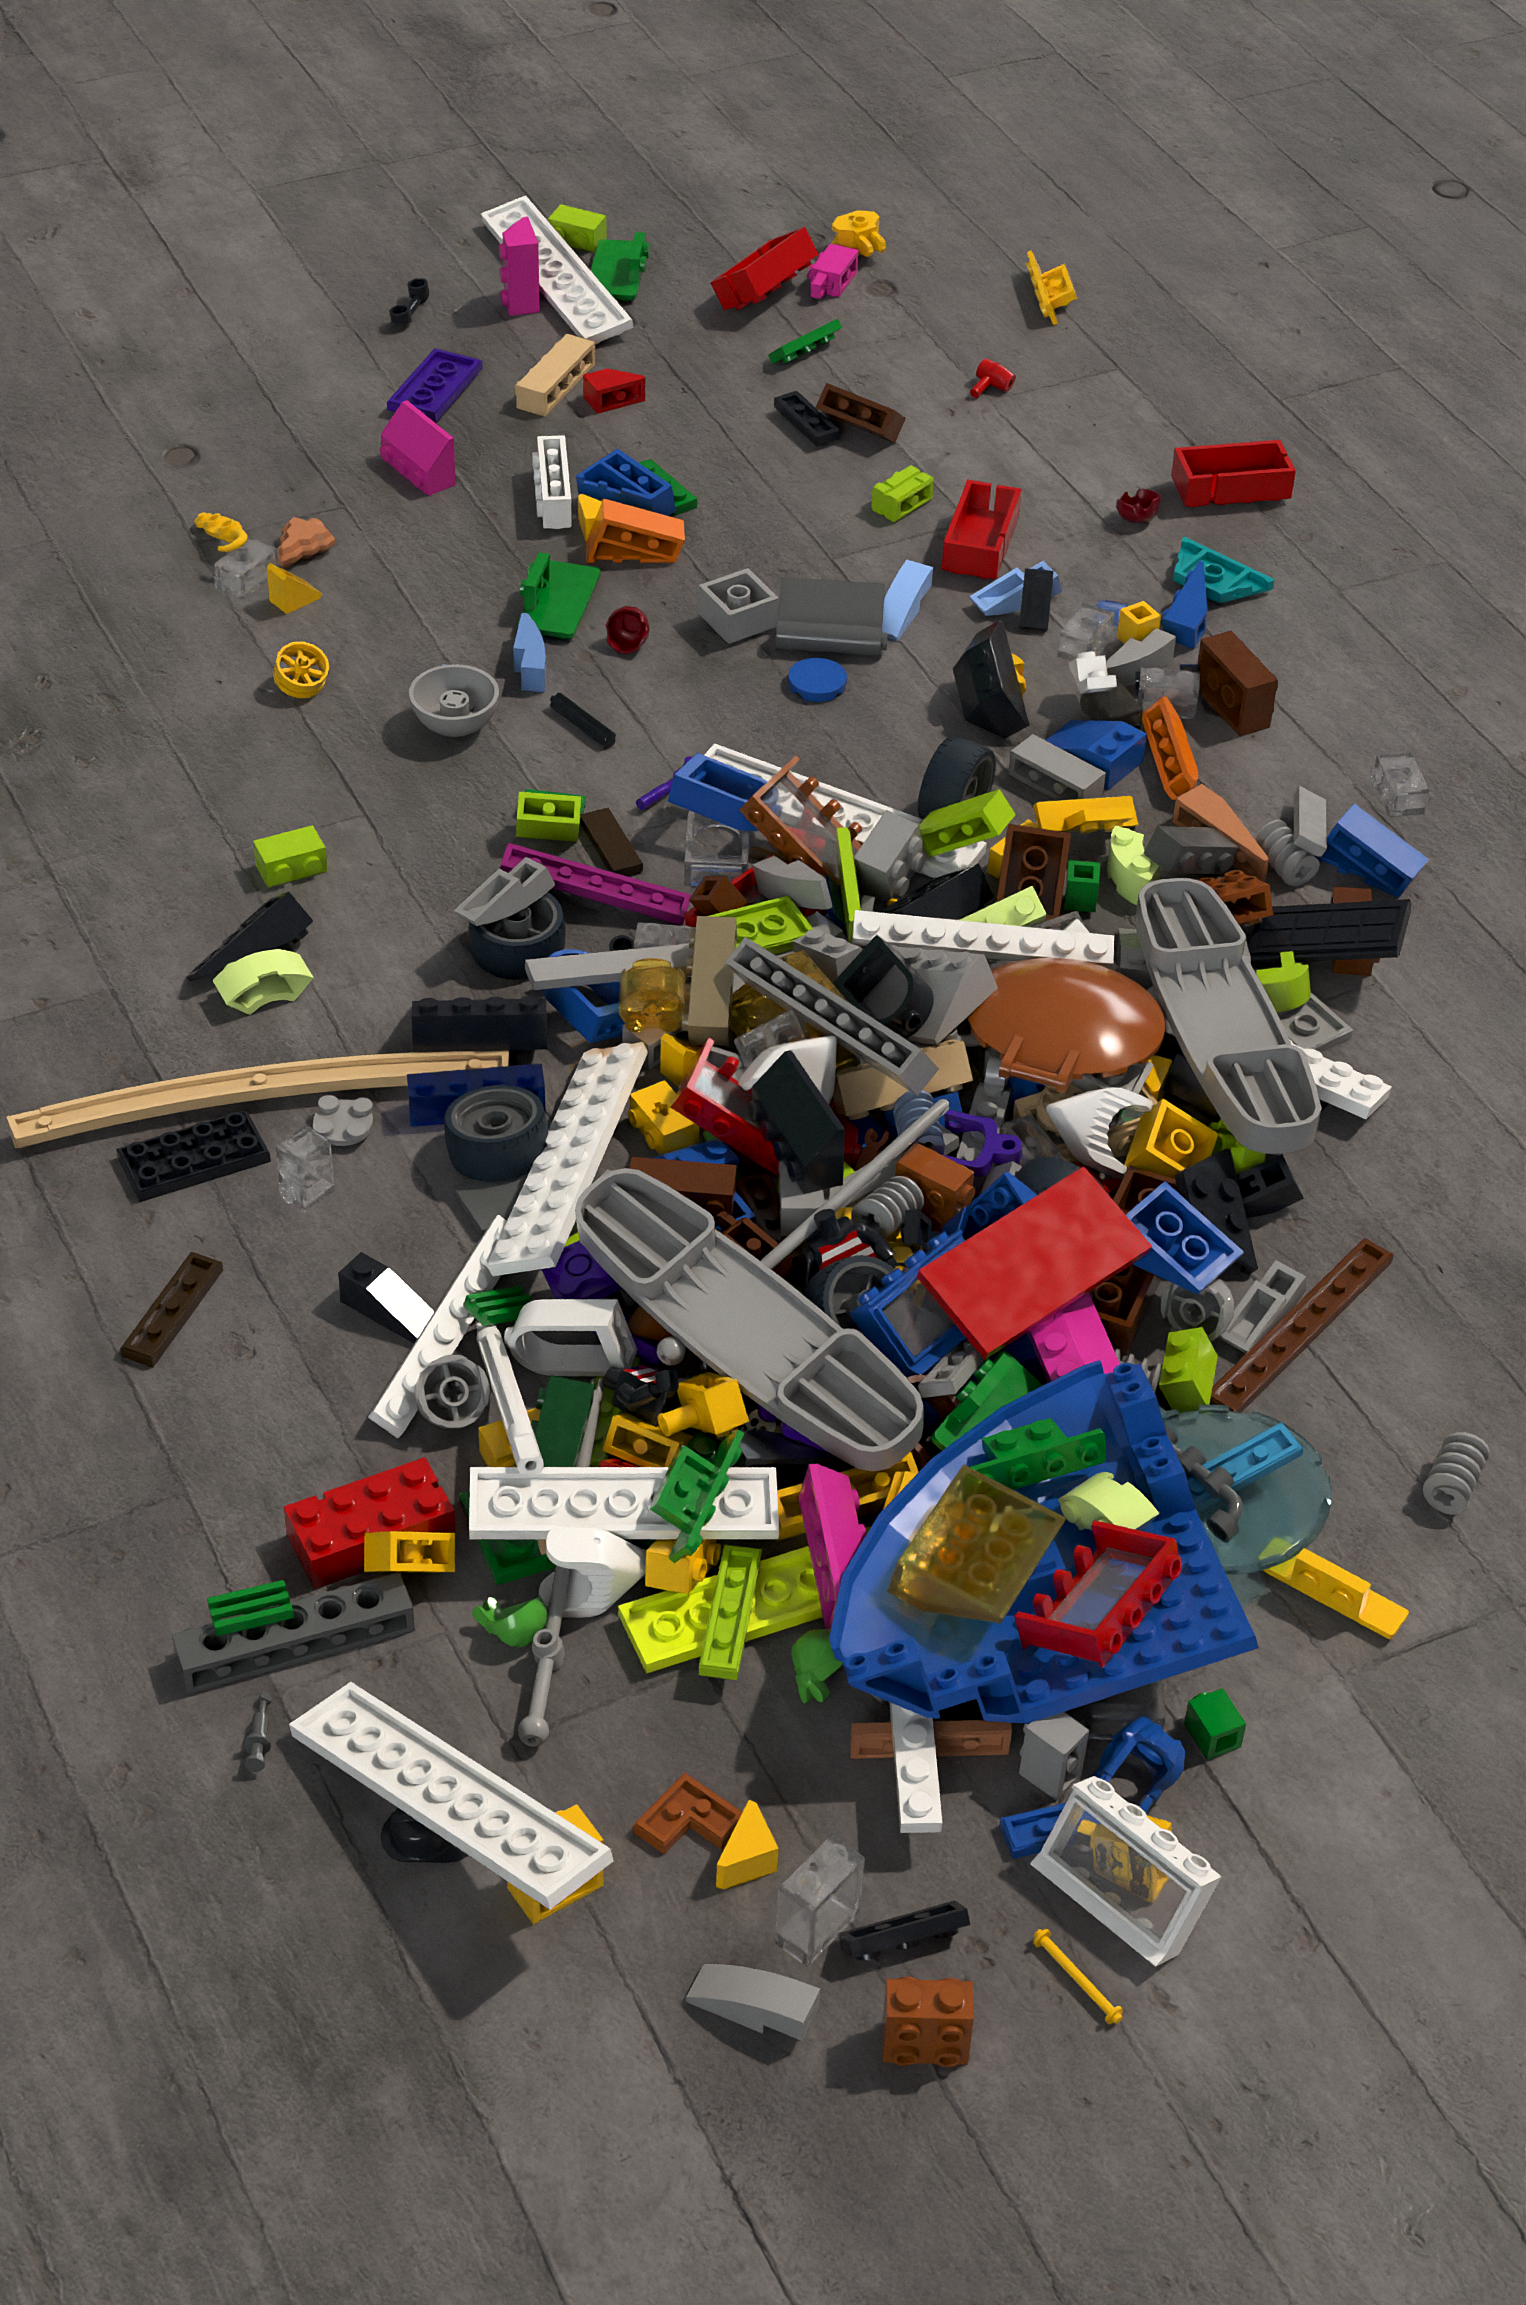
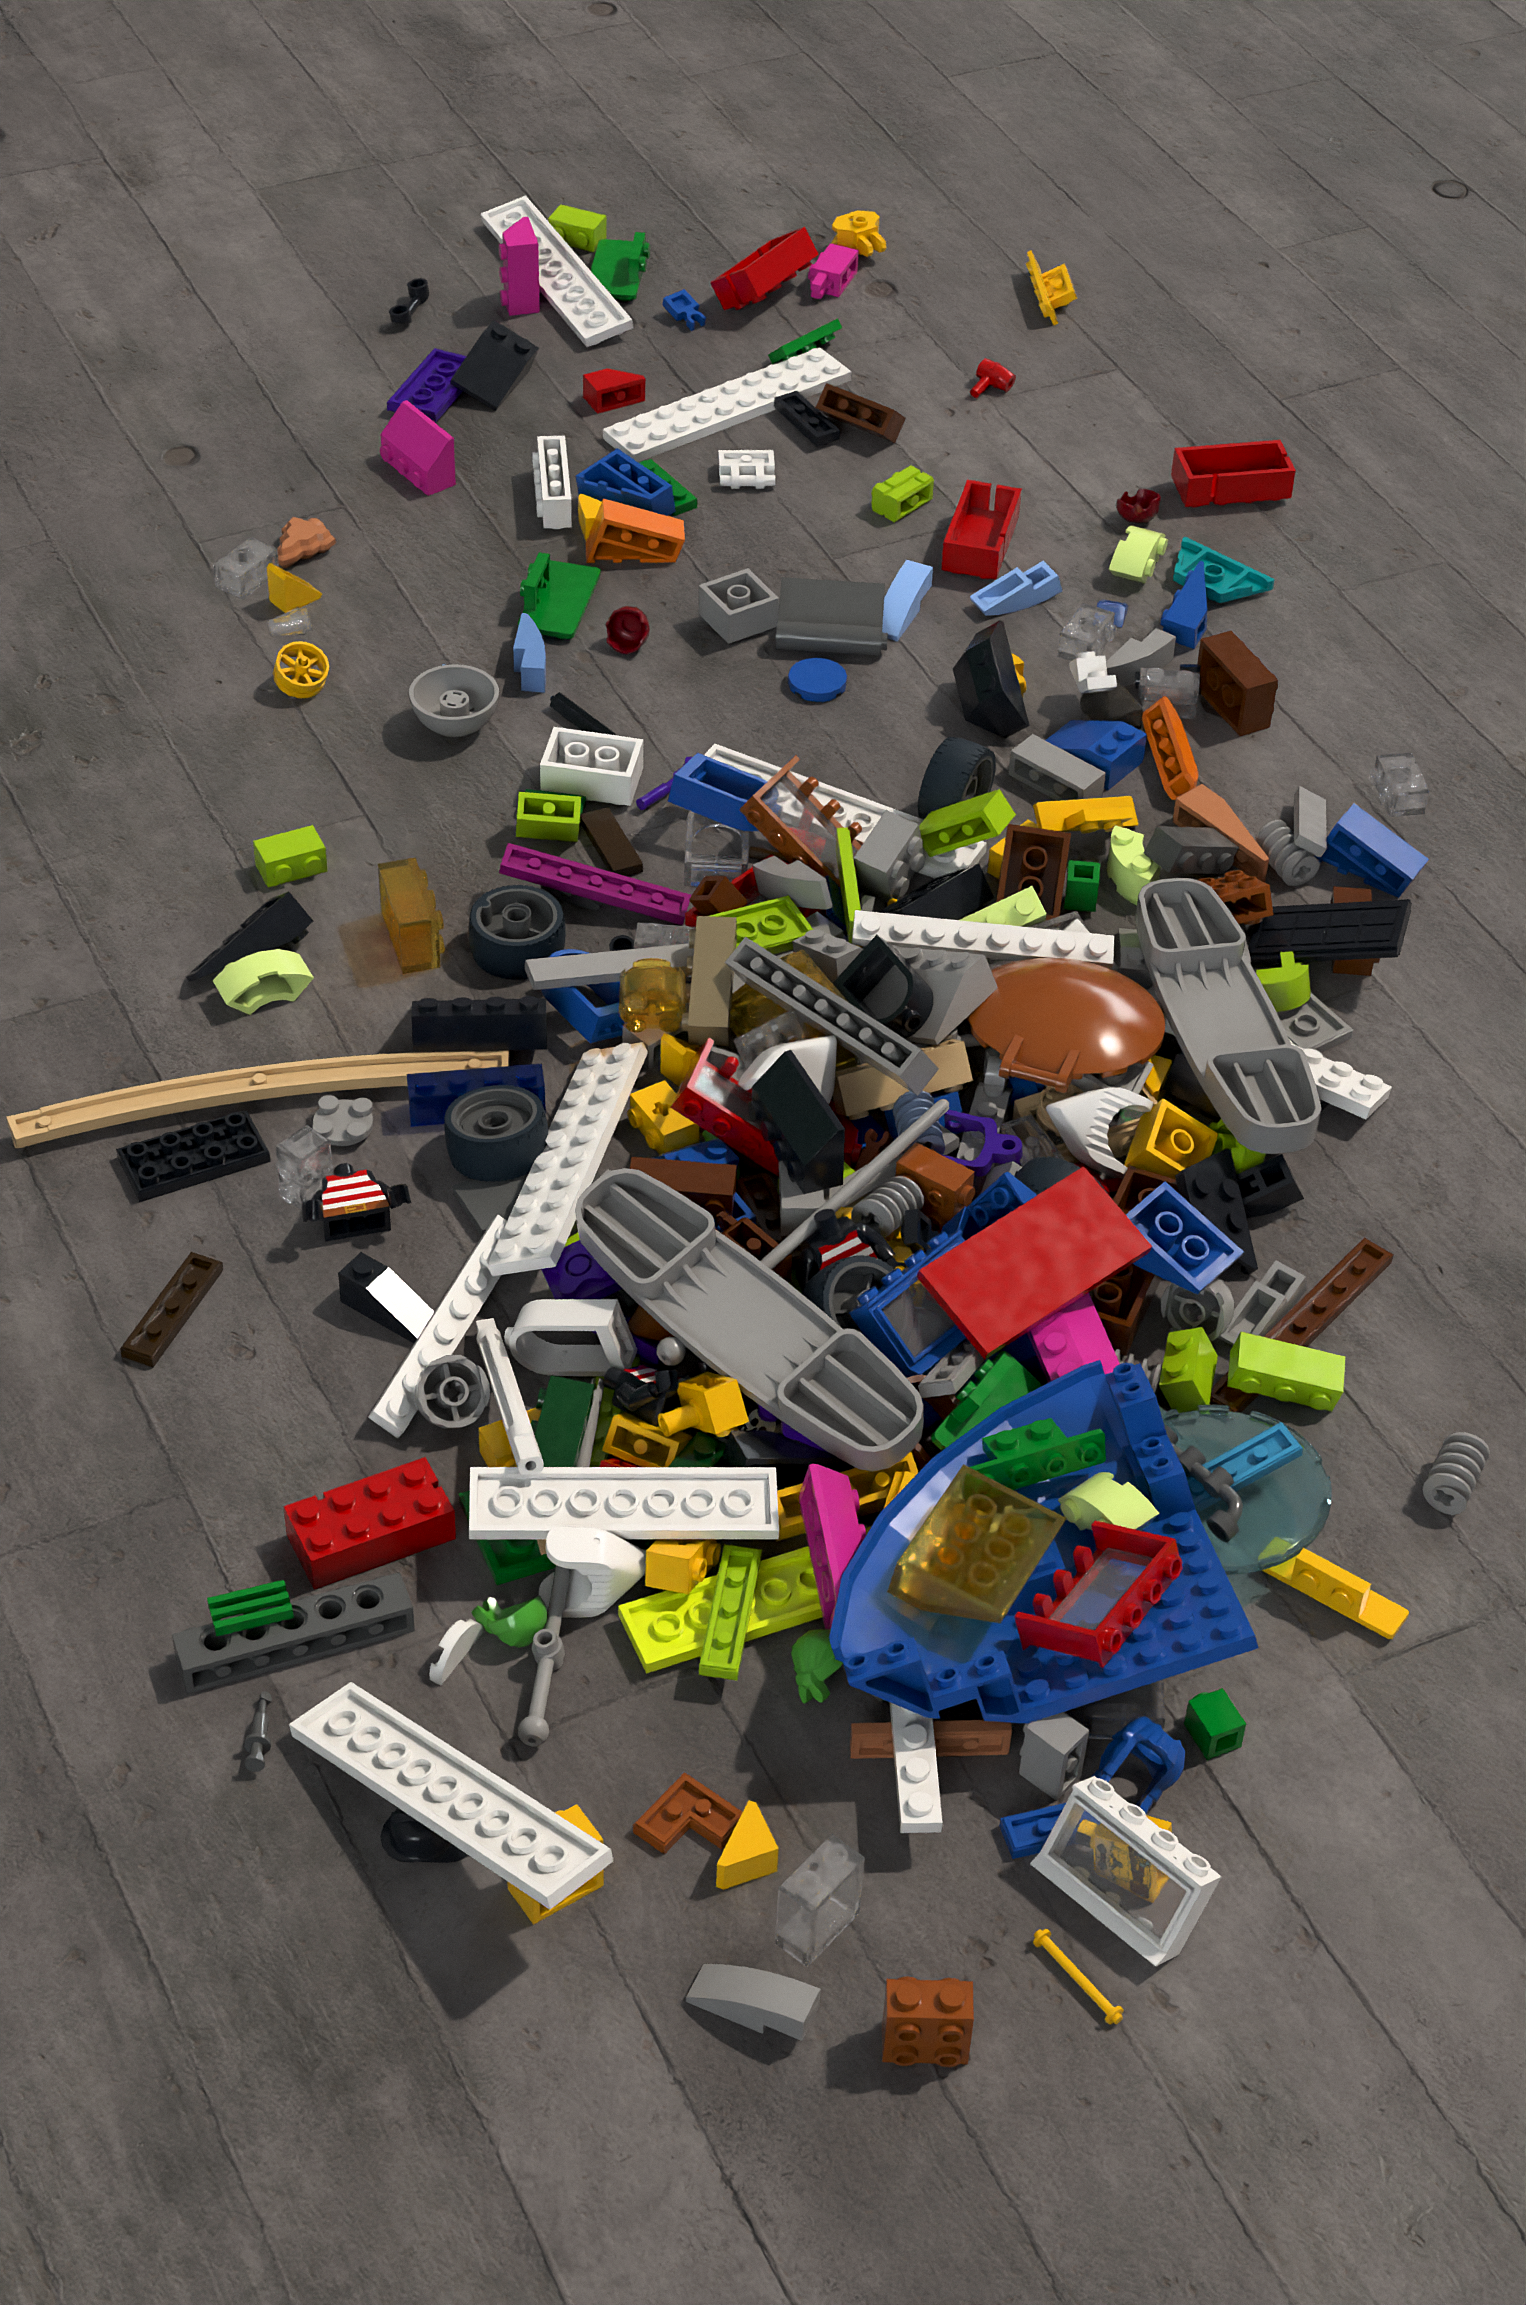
yellow piece [194,512,248,552] -> none
yellow brick [364,1531,455,1573] -> none
light grey slope [454,857,555,926] -> none
green tile [463,1286,533,1326] -> none
tan brick [514,334,595,417] -> none
green bracket [650,1429,744,1563] -> none
black plate [838,1900,971,1961] -> none
black plate [1019,568,1054,630] -> none
yellow brick [1117,601,1161,644] -> none
none -> clear cone [267,607,312,637]
none -> torso [302,1163,411,1242]
none -> clear yellow brick [378,857,445,974]
none -> white tile [429,1618,484,1685]
none -> black slope [450,320,539,411]
none -> white brick [540,727,643,806]
none -> white plate [603,347,852,462]
none -> blue plate [662,289,706,331]
none -> white plate [718,450,775,489]
none -> yellowish green brick [1109,526,1168,583]
none -> lime brick [1227,1332,1346,1411]

